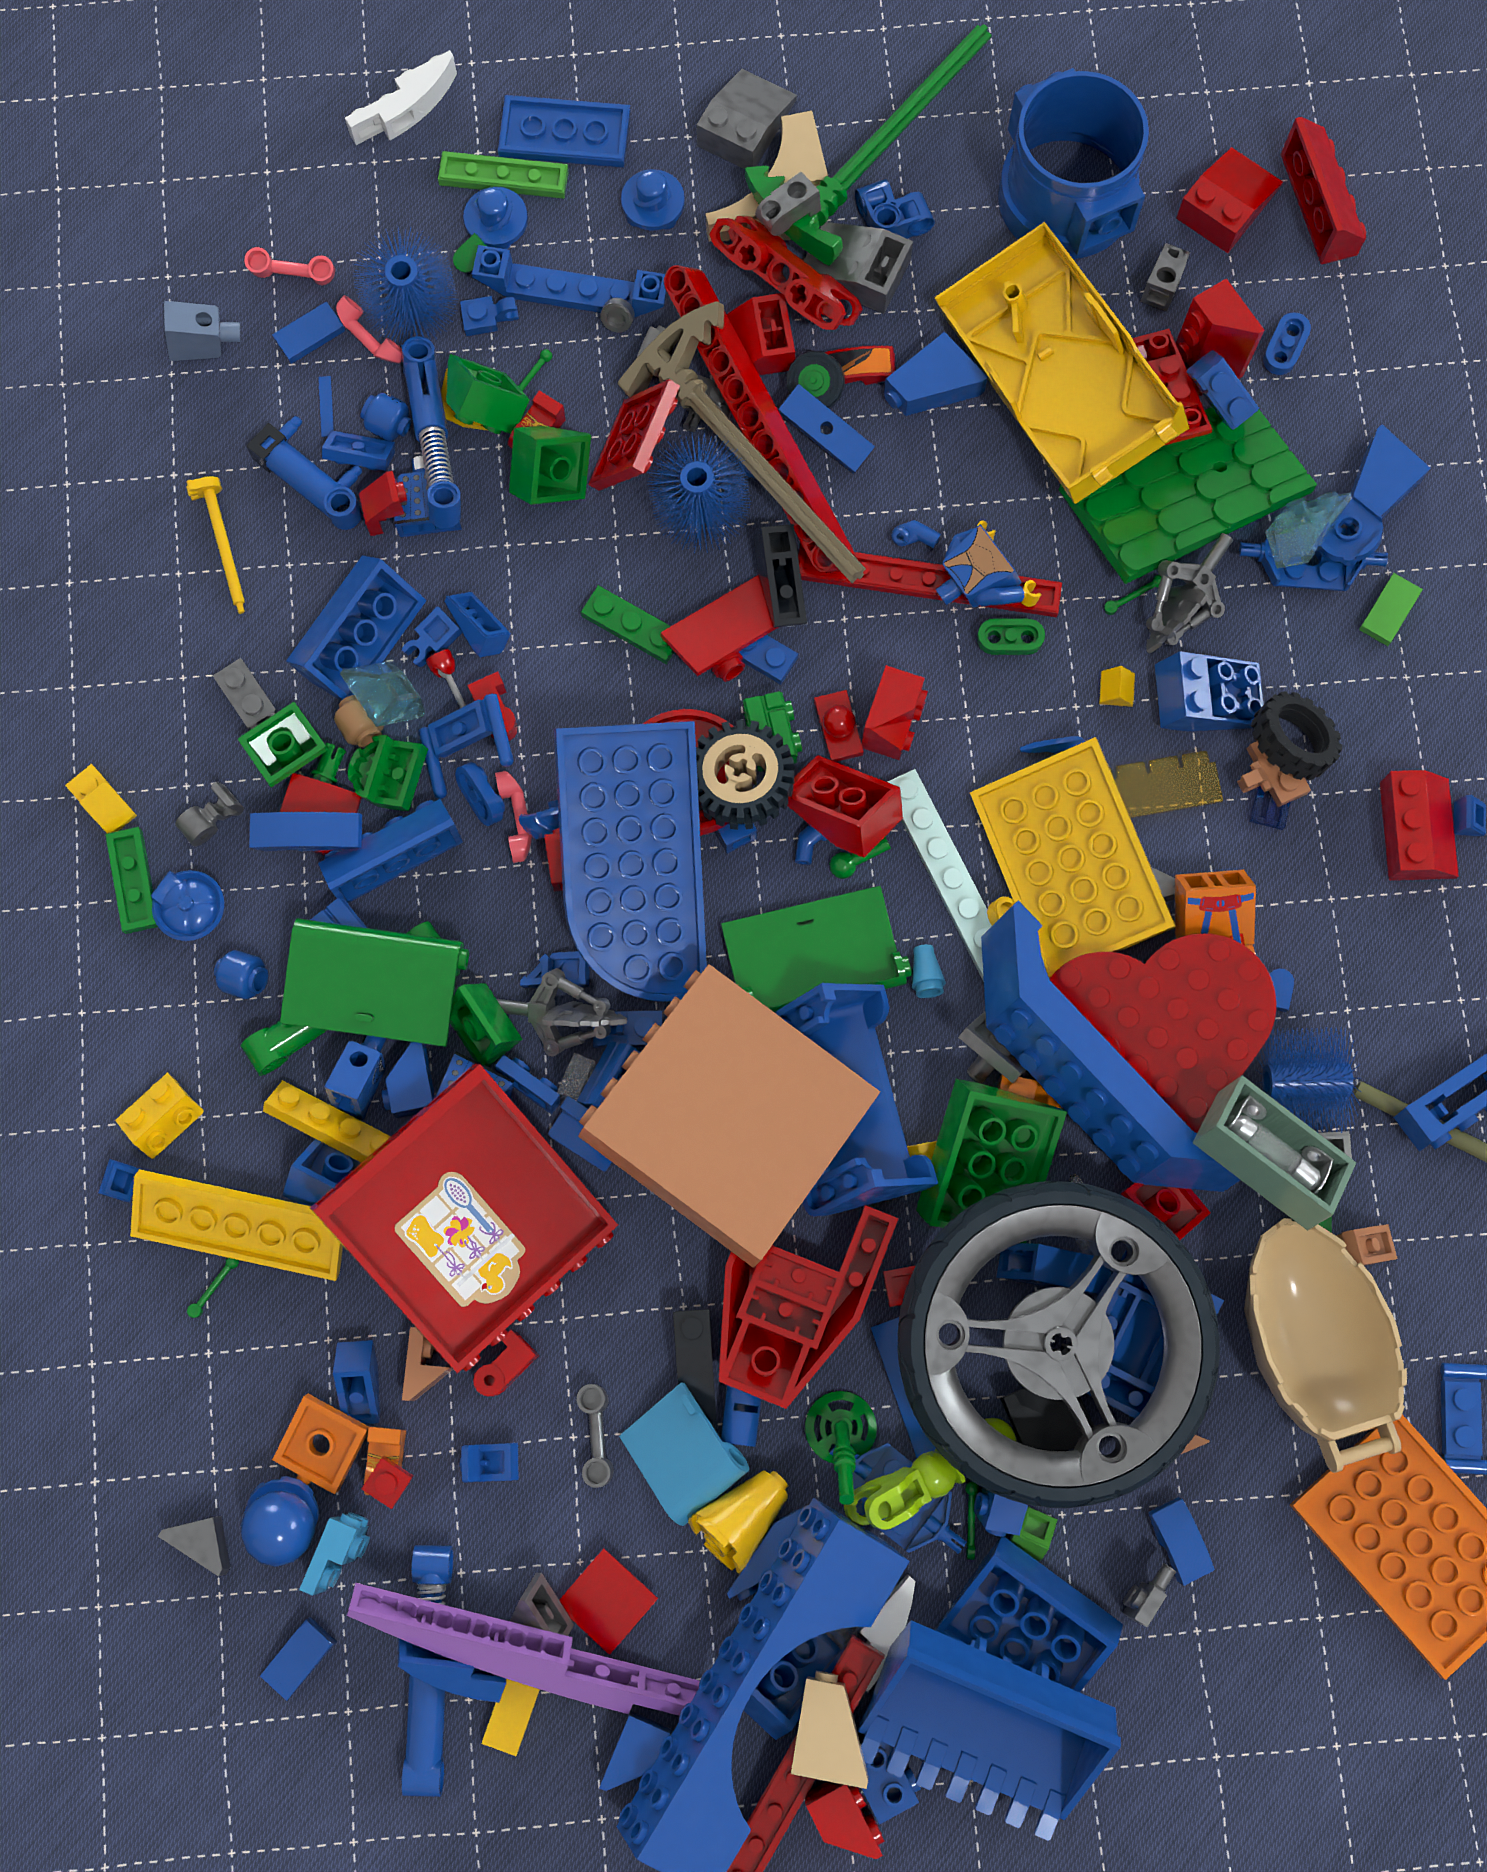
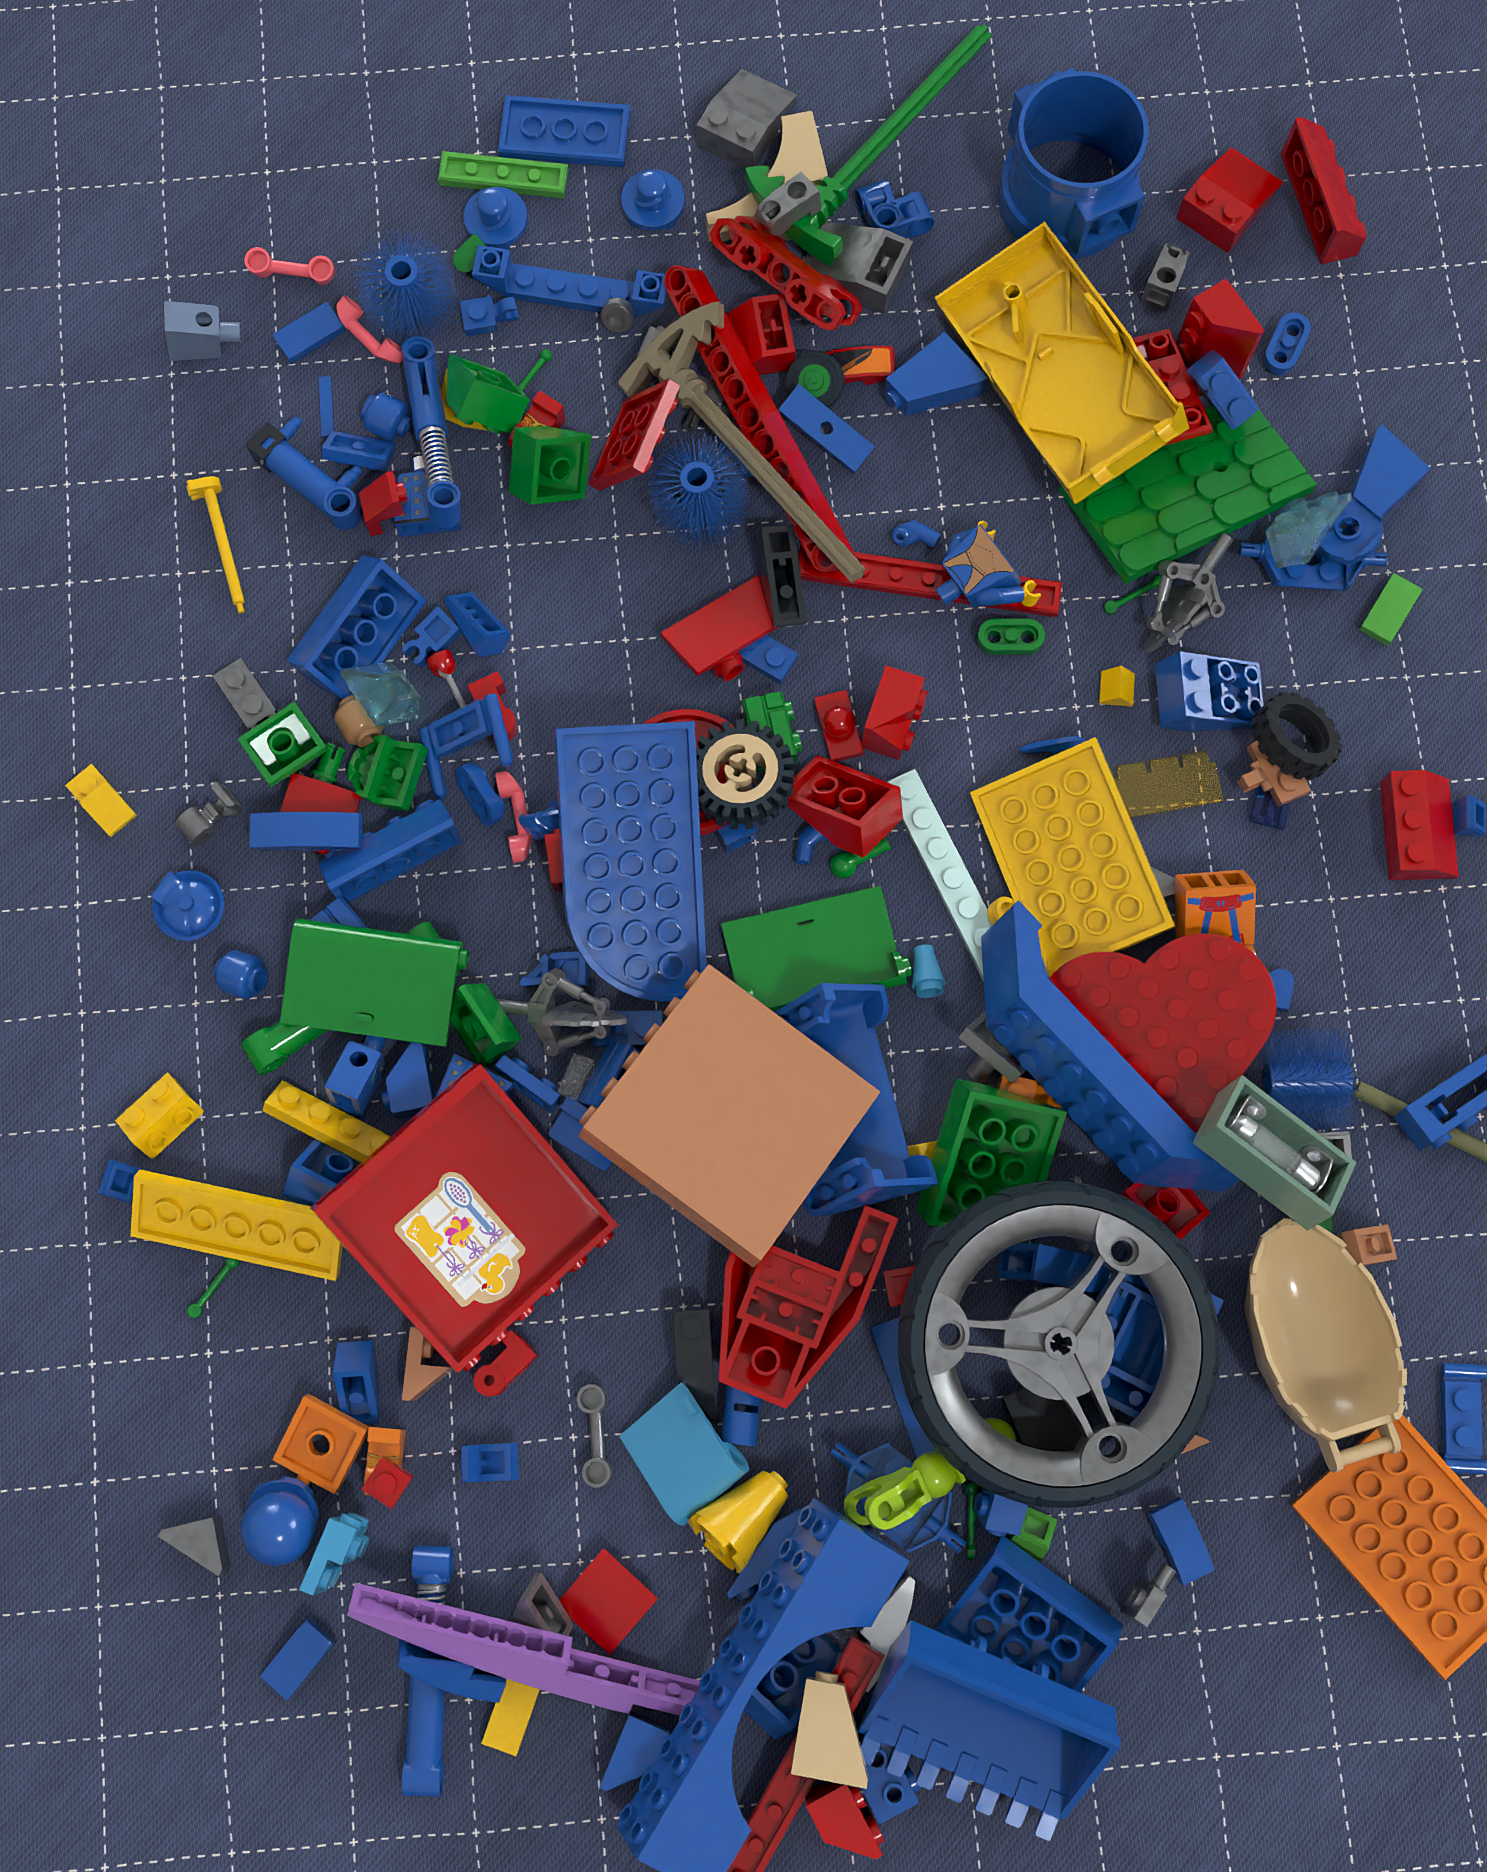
green plate [105,827,158,934] -> none
white slope [345,50,457,145] -> none
green plate [581,585,674,665] -> none
green dish [805,1391,877,1505] -> none

